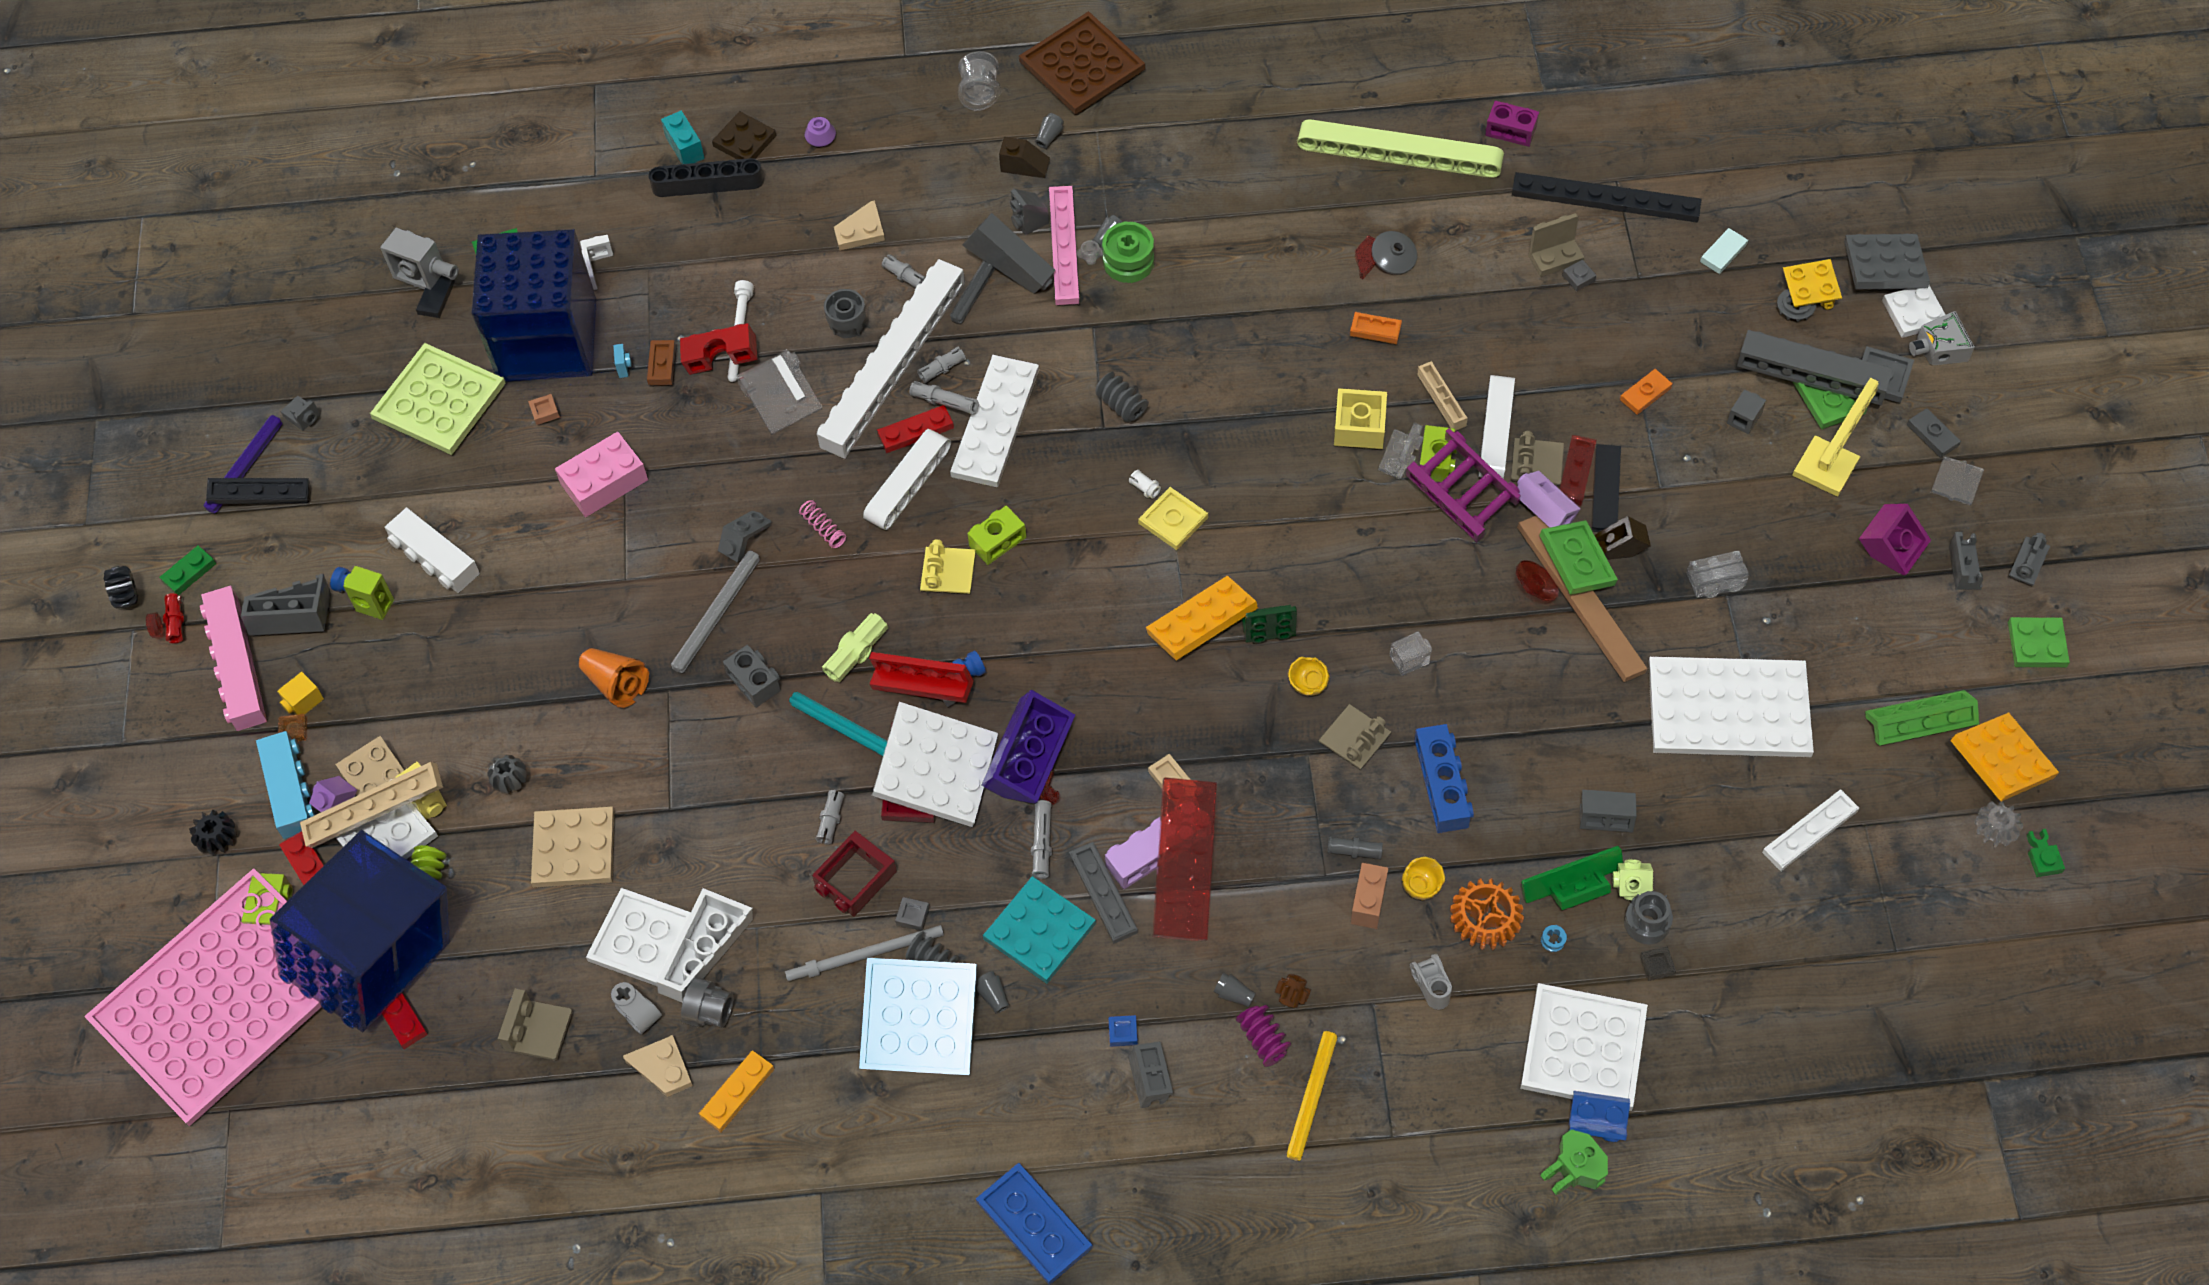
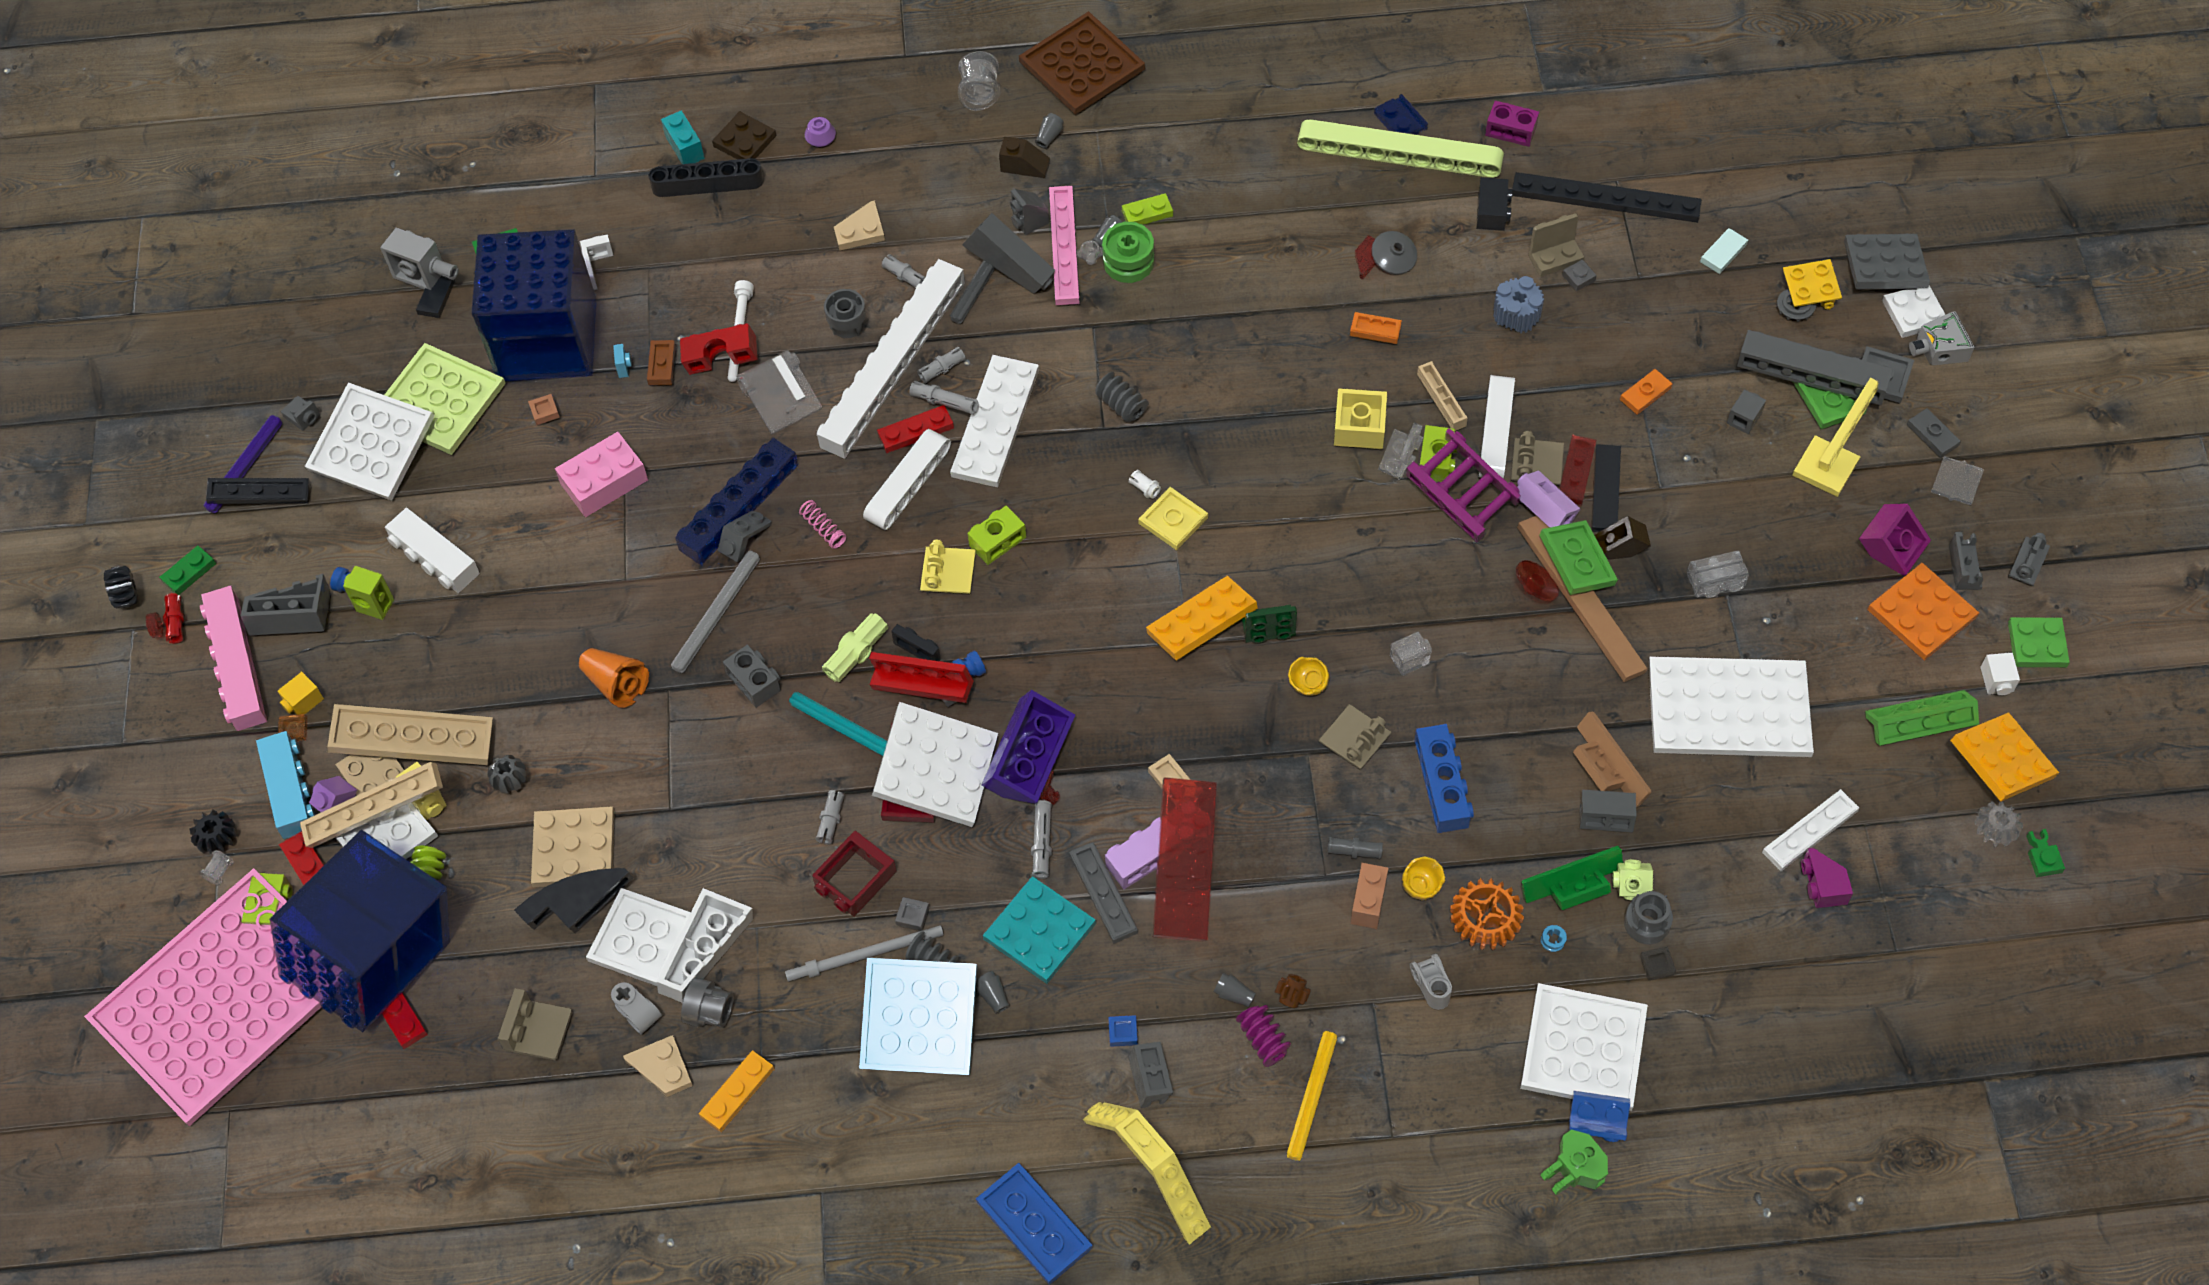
none -> clear bush [199,850,234,885]
none -> white plate [305,383,435,501]
none -> tan plate [327,704,493,765]
none -> black slope [514,868,634,933]
none -> clear blue brick [675,437,798,565]
none -> black plate [891,624,941,661]
none -> light yellow piece [1083,1102,1211,1245]
none -> lime plate [1122,193,1173,225]
none -> clear blue plate [1374,94,1428,135]
none -> black brick [1476,177,1512,231]
none -> sand blue brick [1493,276,1544,334]
none -> medium nougat bracket [1573,711,1651,807]
none -> magenta slope [1801,848,1853,908]
none -> orange plate [1867,563,1979,661]
none -> white brick [1981,653,2020,695]

